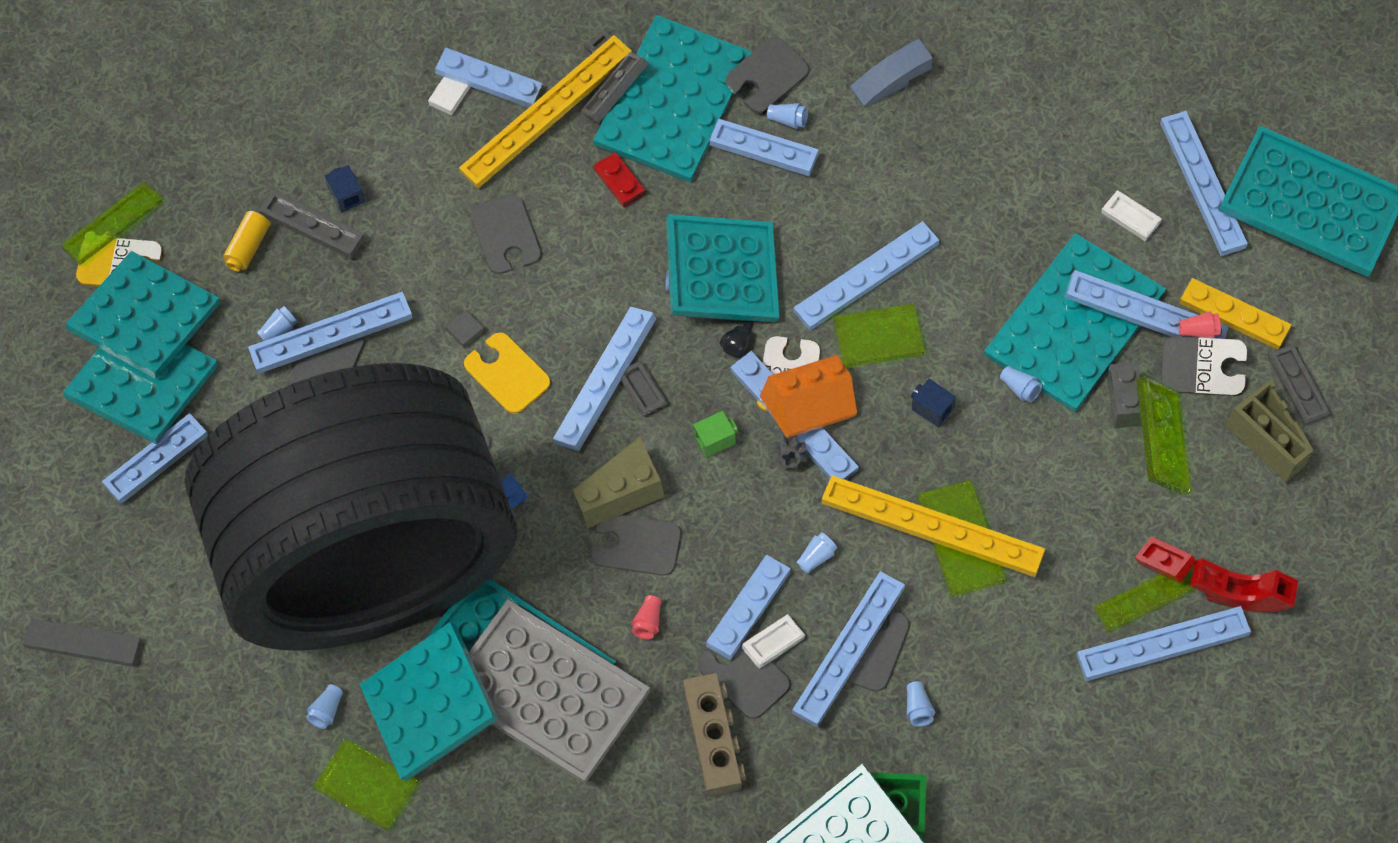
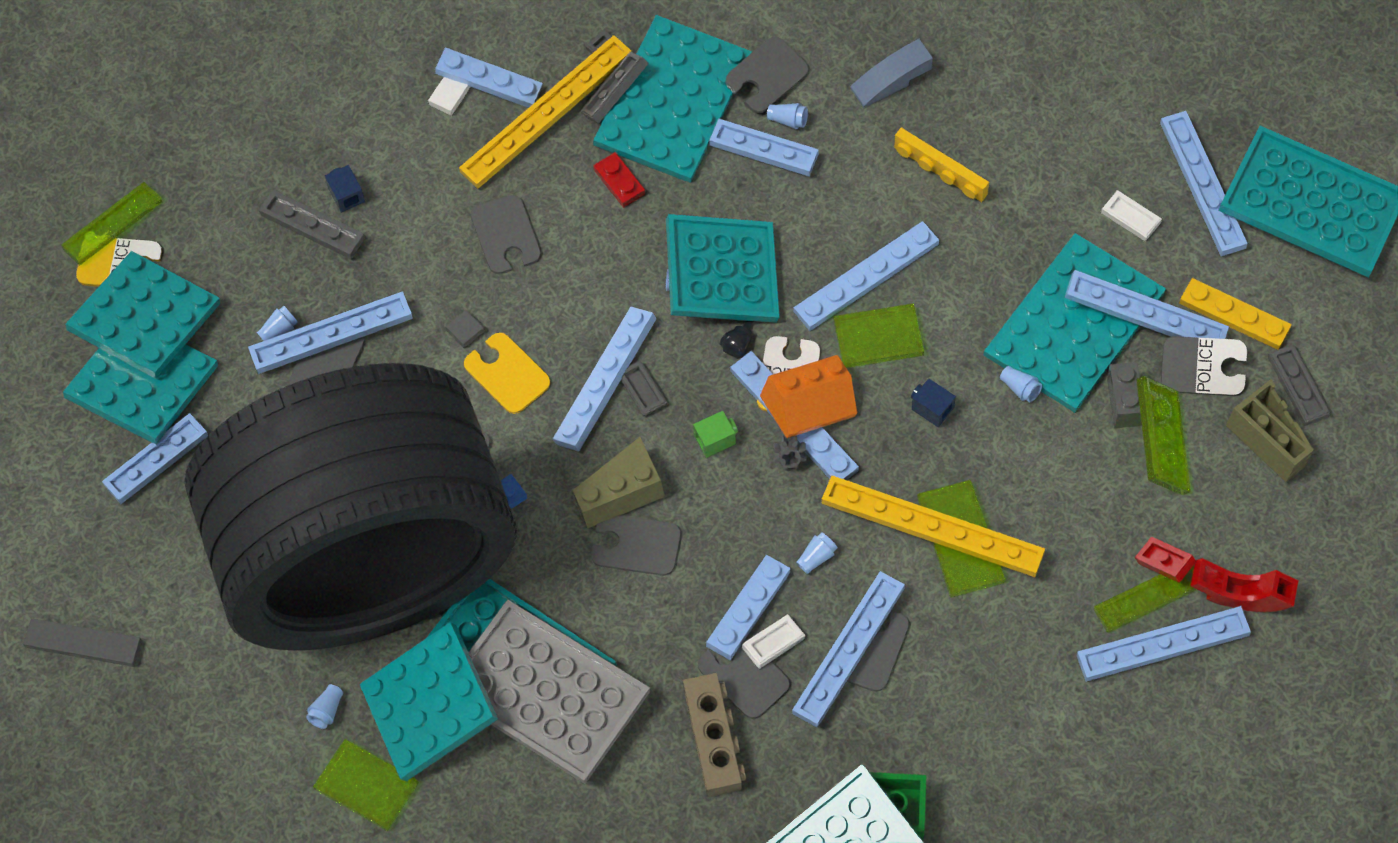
yellow brick [223,211,270,272] -> none
coral cone [631,595,662,640] -> none
light blue cone [906,682,935,727] -> none
coral cone [1179,311,1221,339] -> none
none -> yellow plate [894,128,989,202]

